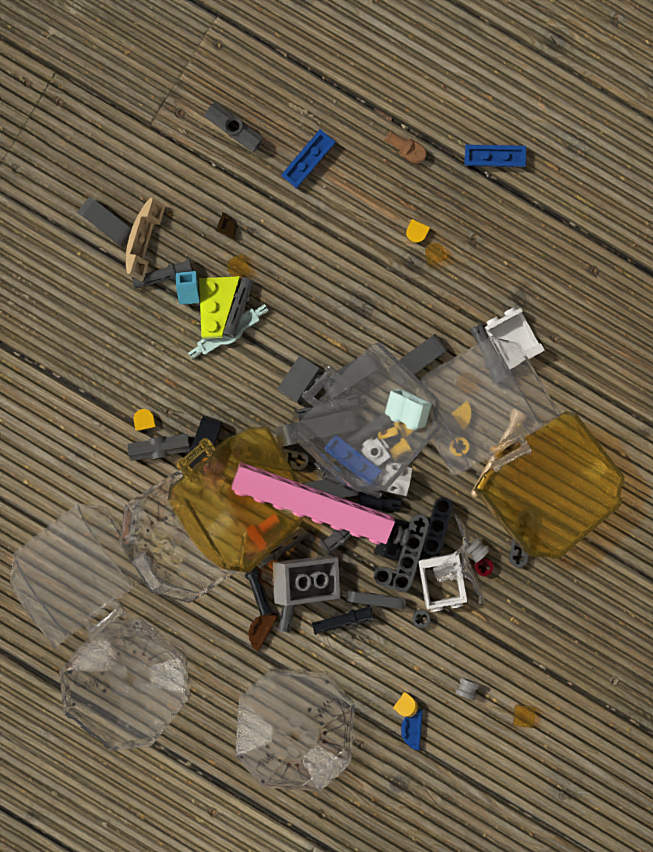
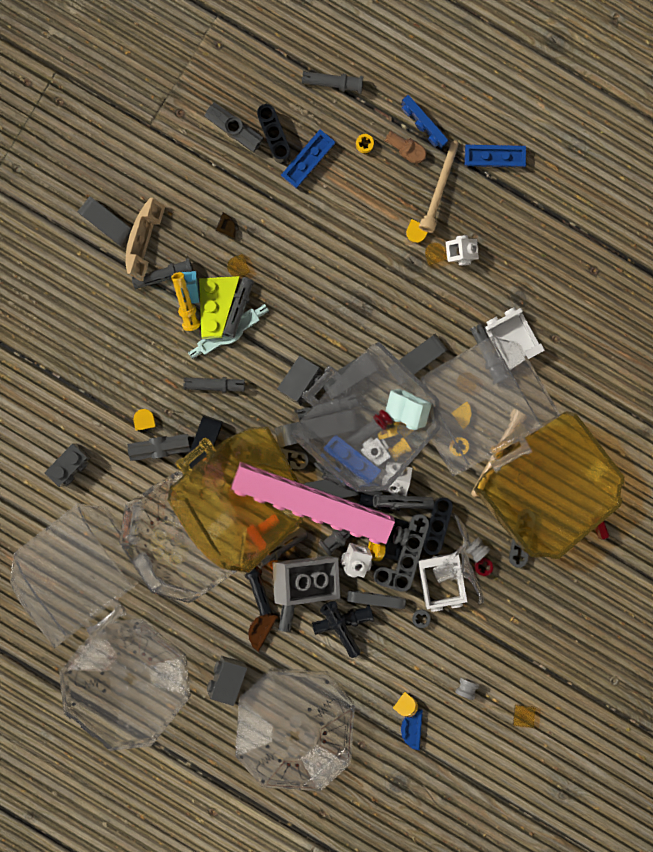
none -> dark grey brick [45,443,91,487]
none -> yellow pin [171,272,200,331]
none -> dark grey pin [183,377,245,393]
none -> dark grey brick [207,656,247,706]
none -> black beam [257,104,290,163]
none -> dark grey pin [302,71,364,94]
none -> black pin [320,601,361,658]
none -> white brick [341,543,372,578]
none -> yellow bush [356,134,374,154]
none -> yellow tile [368,541,385,561]
none -> dark red bush [373,409,393,430]
none -> dark grey pin [373,493,434,510]
none -> blue plate [401,95,448,149]
none -> tan piece [419,140,459,233]
none -> white brick [446,235,479,266]
none -> dark red tile [592,517,609,540]

